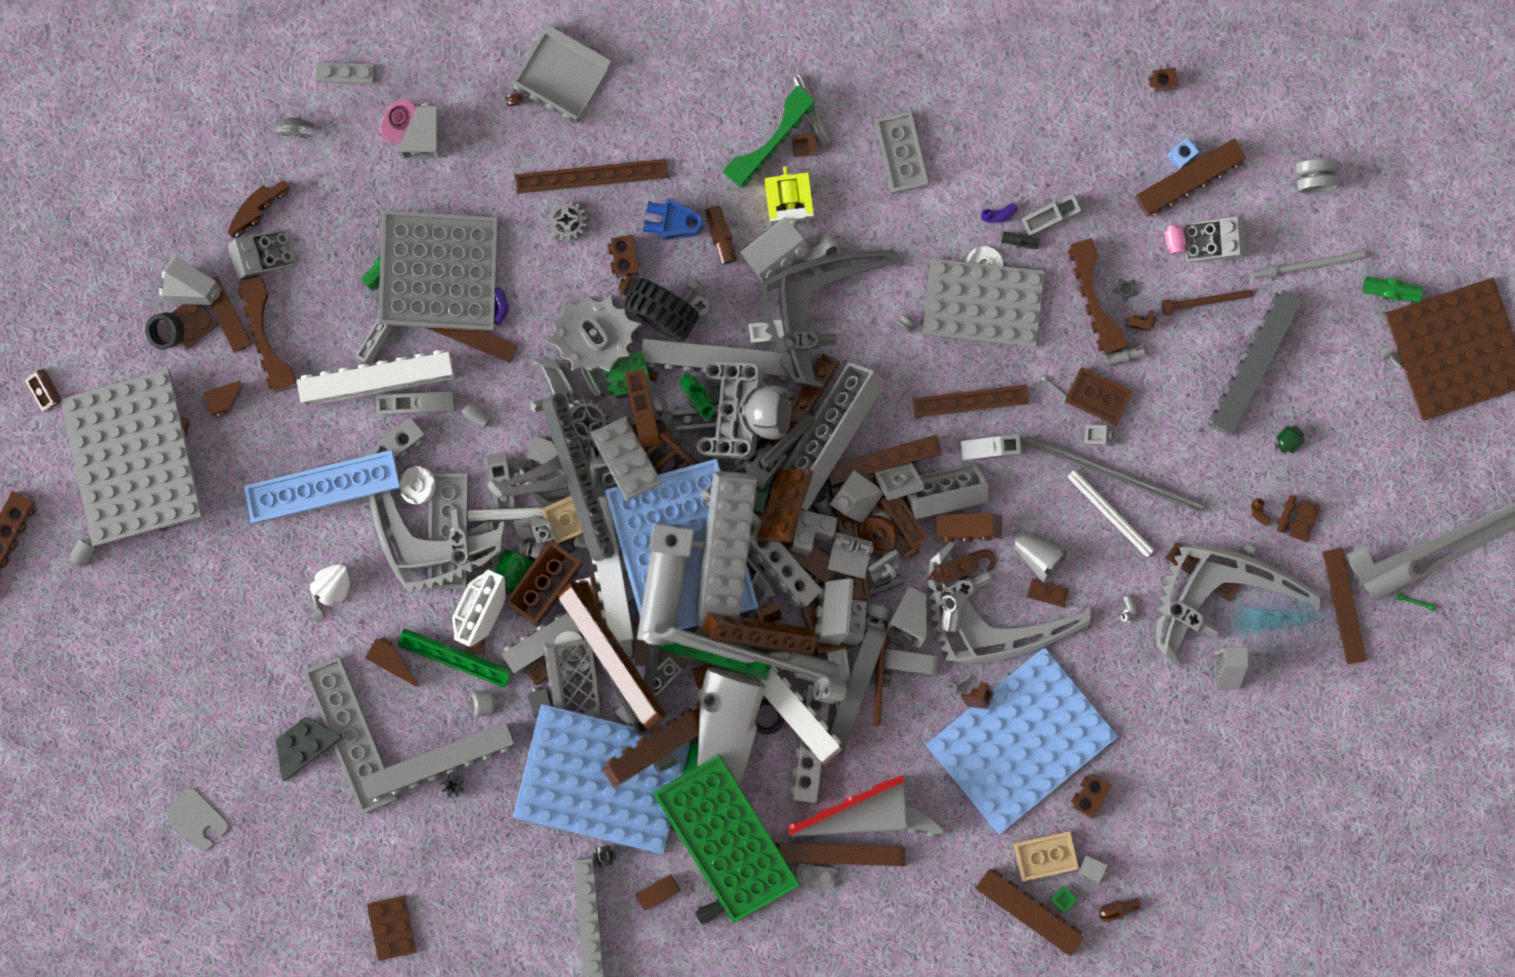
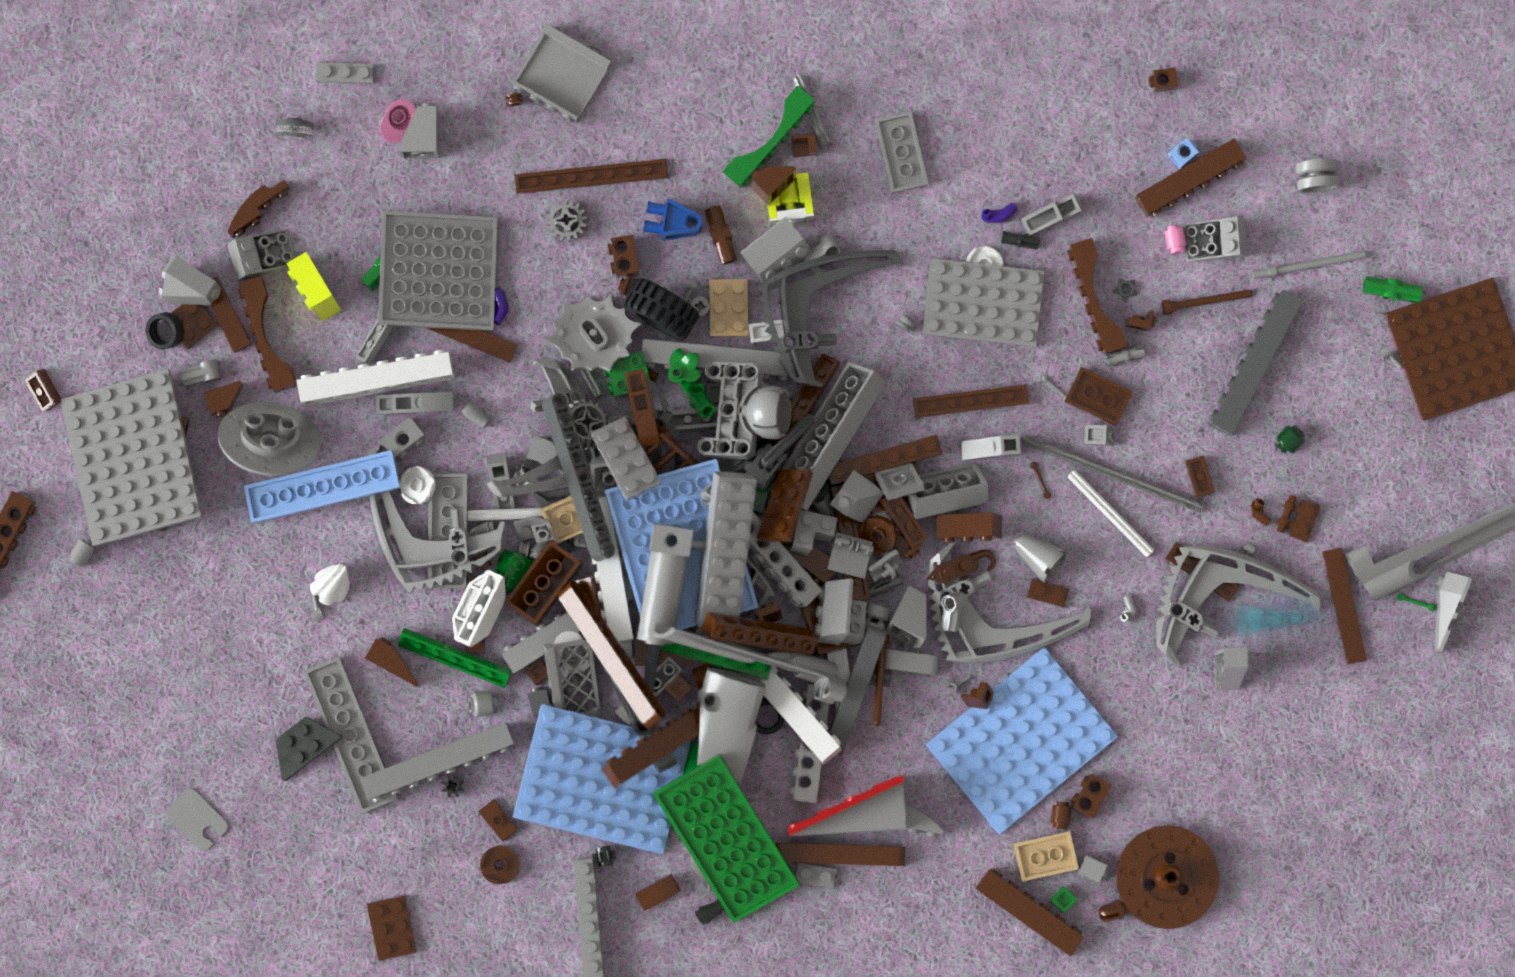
none -> light grey piece [180,360,221,387]
none -> light grey piece [218,402,321,476]
none -> neon yellow wedge [286,252,341,322]
none -> reddish brown plate [478,799,518,842]
none -> reddish brown plate [480,846,519,885]
none -> reddish brown panel [665,675,692,702]
none -> green plate [668,348,702,384]
none -> tan plate [709,279,748,337]
none -> reddish brown slope [752,166,796,206]
none -> reddish brown hinge [1030,462,1051,499]
none -> reddish brown brick [1051,801,1072,830]
none -> reddish brown piece [1116,826,1219,929]
none -> reddish brown plate [1185,456,1215,498]
none -> wedge [1435,572,1472,653]

